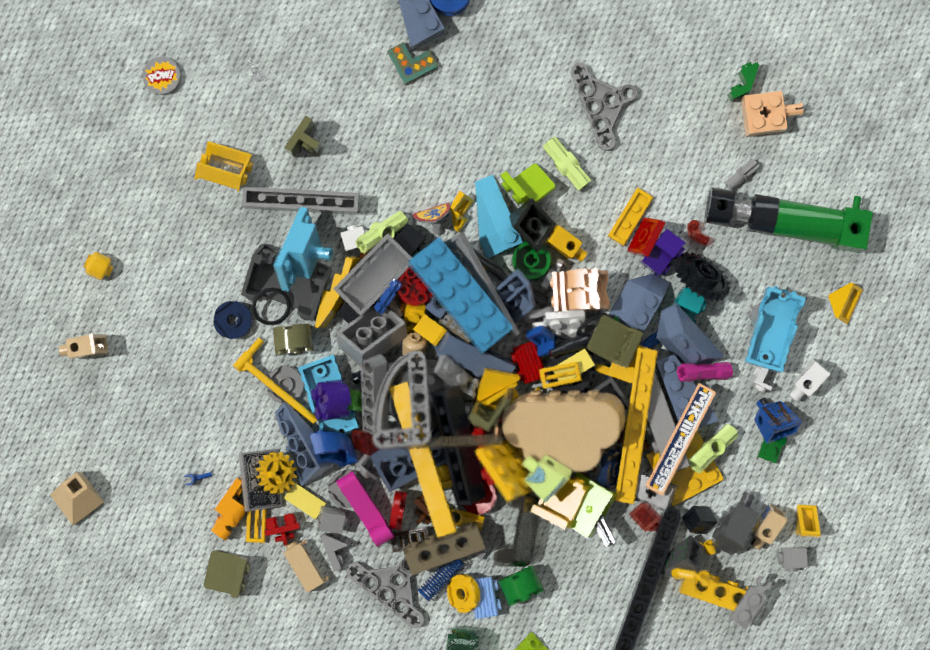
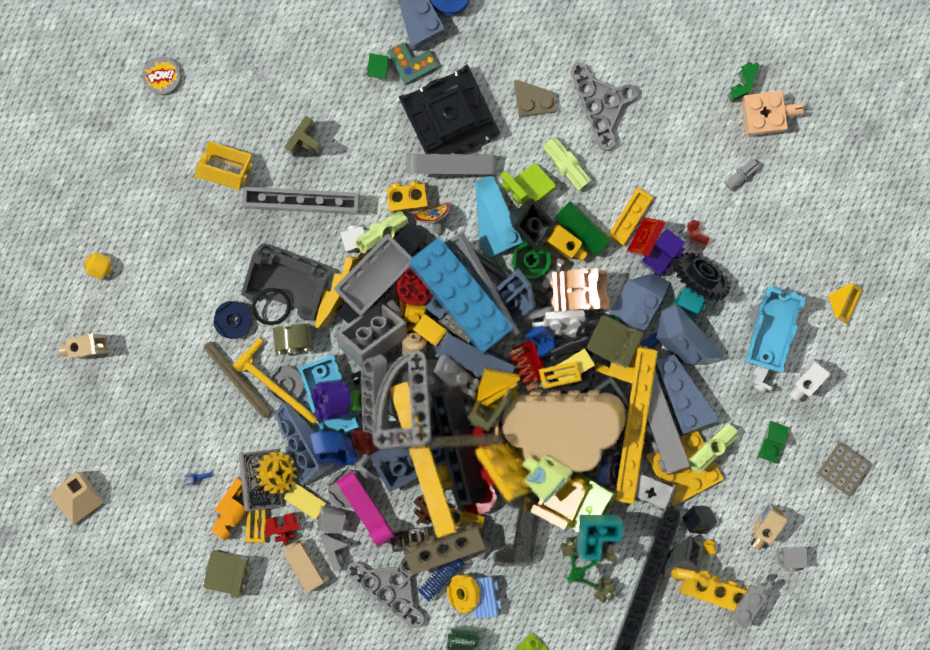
medium azure brick [274,207,333,291] -> none
blue axle [374,279,402,314] -> none
red tile [389,490,407,530] -> none
yellow slope [450,191,474,233] -> none
green brick [498,565,544,606] -> none
clear red bracket [629,502,660,532] -> none
tile [645,383,716,496] -> none
dark pink axle [677,362,733,381] -> none
green piece [704,187,873,253] -> none
dark grey brick [712,492,759,555] -> none
blue torso [754,398,802,444] -> none
yellow slope [796,505,821,537] -> none
none -> dark tan axle [203,342,271,419]
none -> green panel [367,54,389,82]
none -> yellow brick [386,181,428,213]
none -> black piece [398,64,500,154]
none -> light grey beam [406,154,497,174]
none -> nougat piece [509,347,540,391]
none -> dark tan wing [514,80,557,117]
none -> green piece [554,201,612,257]
none -> olive plant [560,537,618,603]
none -> teal brick [577,514,623,560]
none -> tile [817,442,871,496]

